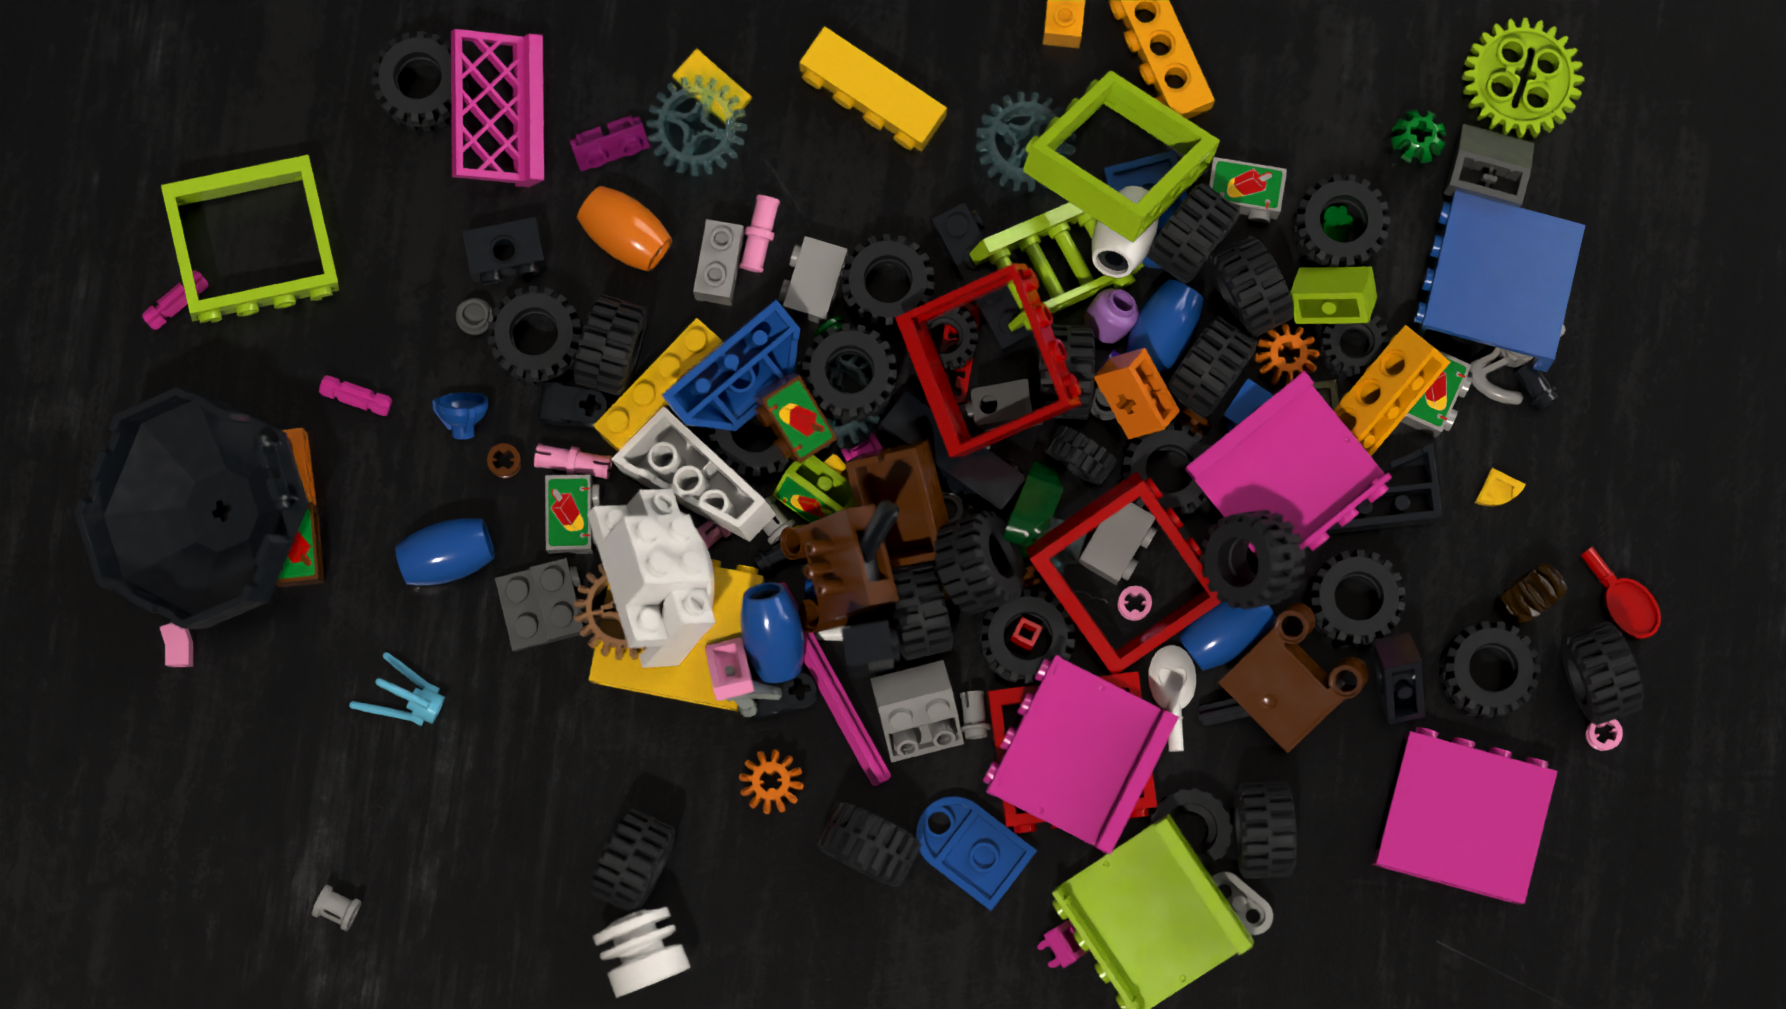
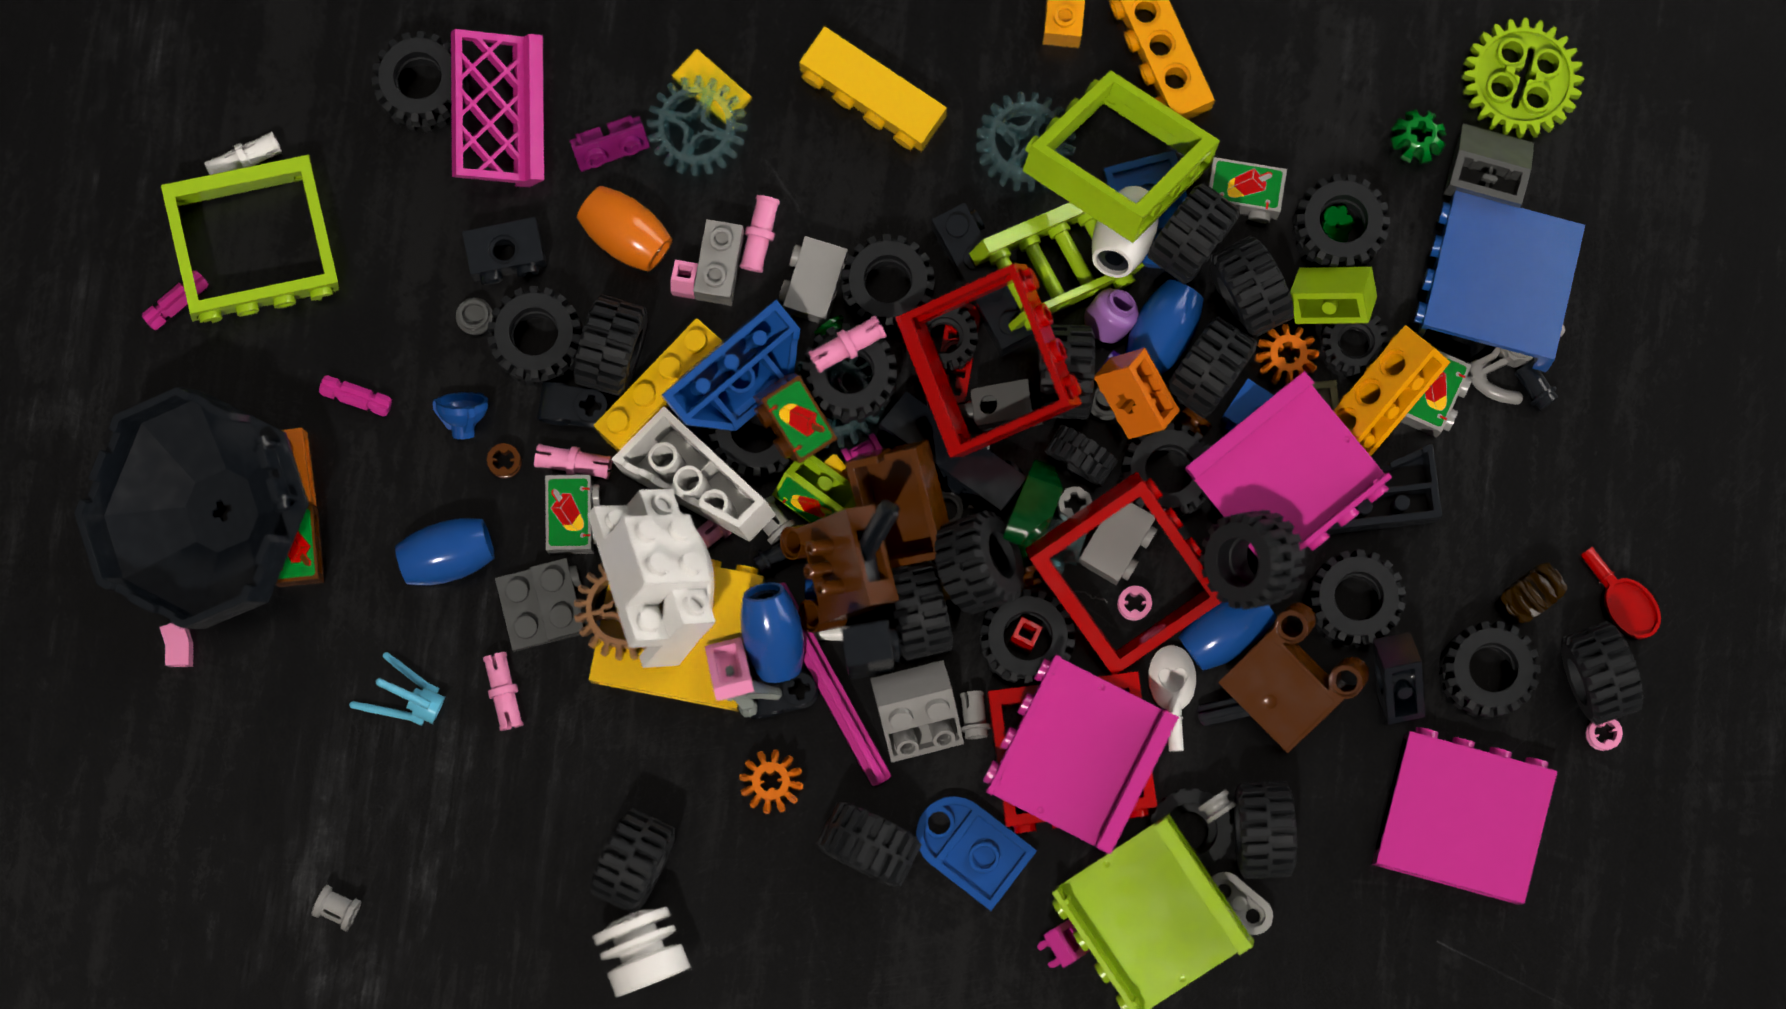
yellow tile [1474,468,1526,506] -> none
none -> white pin [204,131,282,175]
none -> bright pink pin [483,652,523,731]
none -> bright pink piece [671,260,698,299]
none -> bright pink pin [808,315,886,373]
none -> light grey bush [1057,486,1092,521]
none -> light grey bush [1198,789,1237,824]

